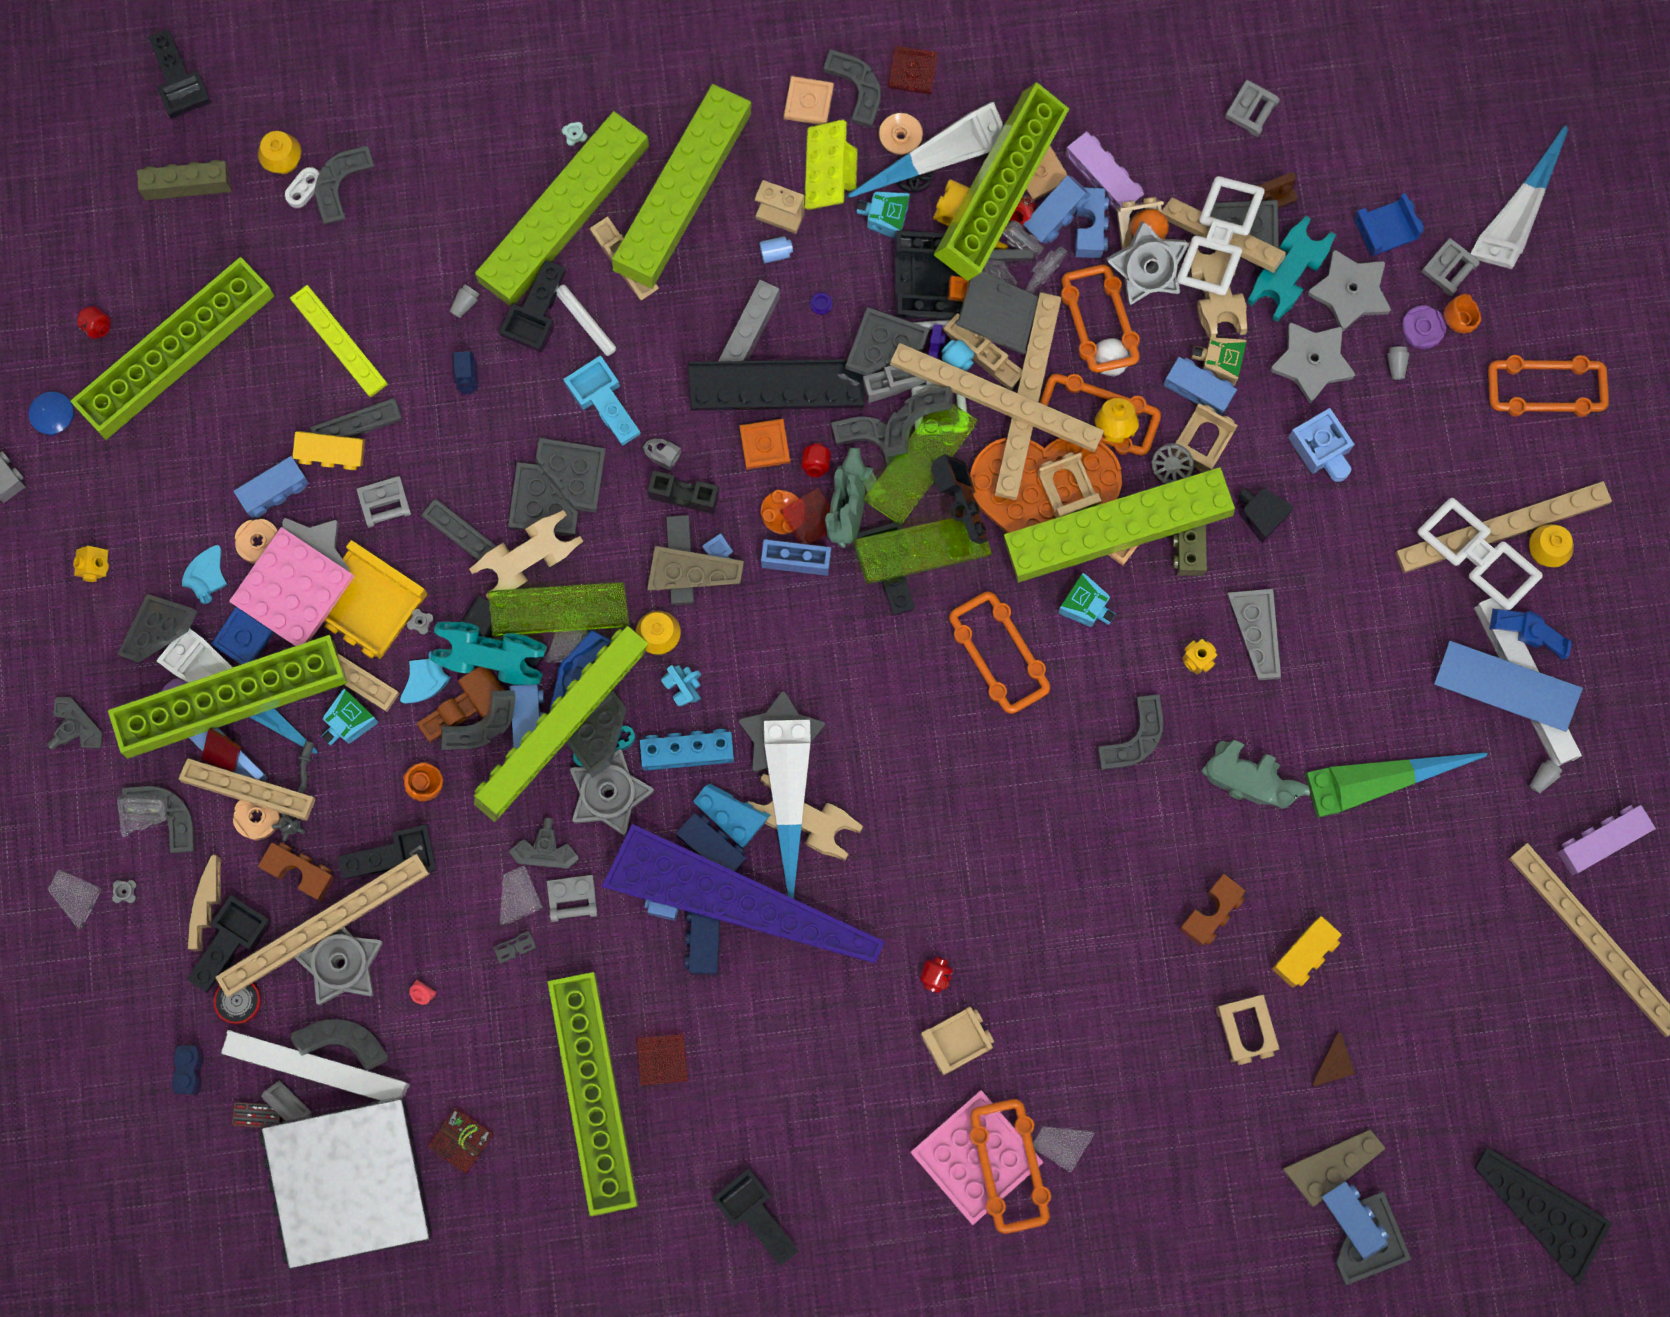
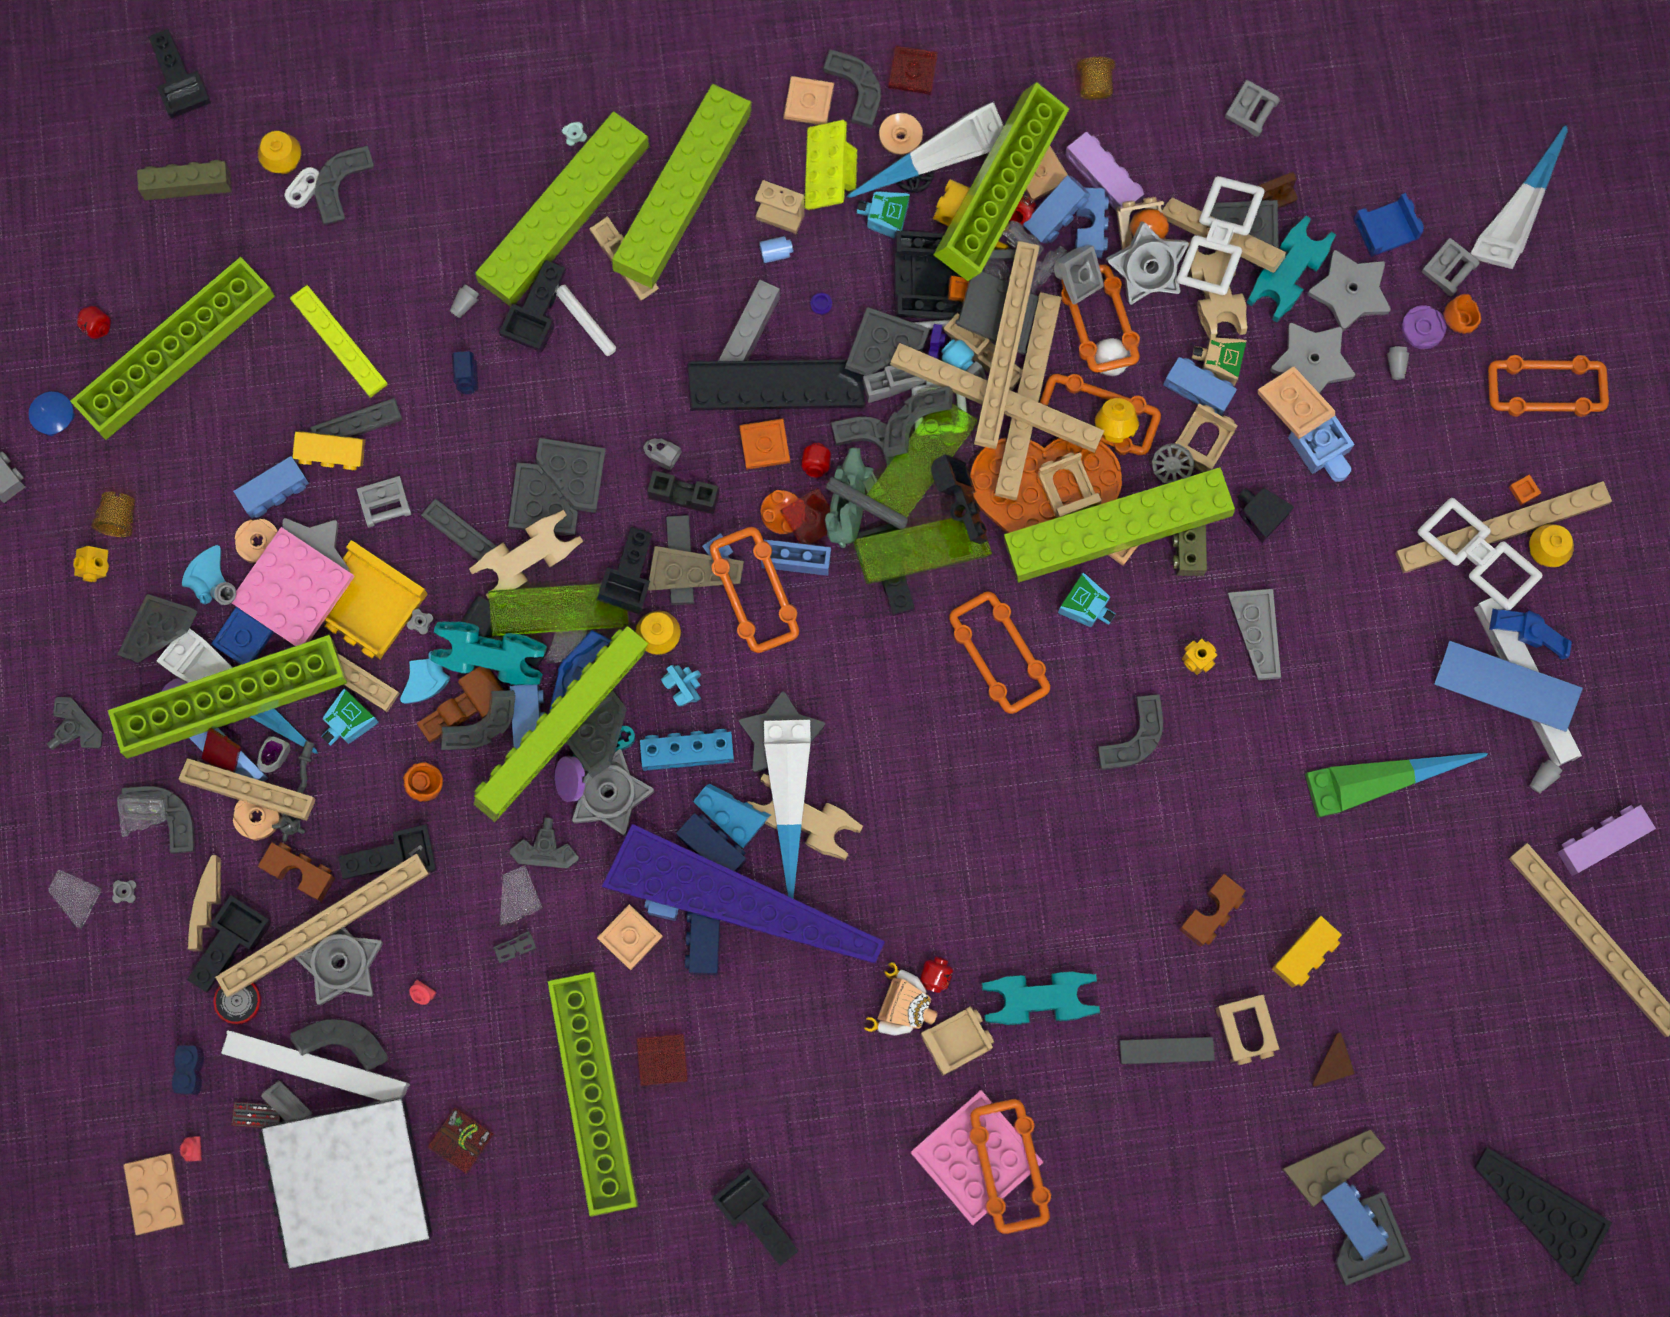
light grey plate [547,875,598,922] -> none
medium azure plate [563,355,641,446] -> none
clear wing [1033,1126,1095,1173] -> none
sand green animal [1202,740,1310,809] -> none
none -> clear yellow piece [91,492,136,537]
none -> light nougat plate [124,1154,185,1235]
none -> coral plate [180,1137,202,1161]
none -> light grey cone [210,582,236,605]
none -> rock [257,736,290,773]
none -> medium lavender tile [555,756,585,802]
none -> black plate [596,527,652,615]
none -> light nougat plate [597,905,663,970]
none -> orange bar [710,527,799,653]
none -> dark grey axle [826,477,908,529]
none -> torso [864,963,937,1036]
none -> light grey piece [966,361,987,380]
none -> tan plate [974,241,1039,449]
none -> teal piece [982,972,1100,1025]
none -> light grey slope [1054,245,1104,304]
none -> clear yellow piece [1077,57,1115,100]
none -> dark grey tile [1119,1037,1215,1065]
none -> light nougat plate [1258,367,1335,439]
none -> orange tile [1509,474,1541,506]

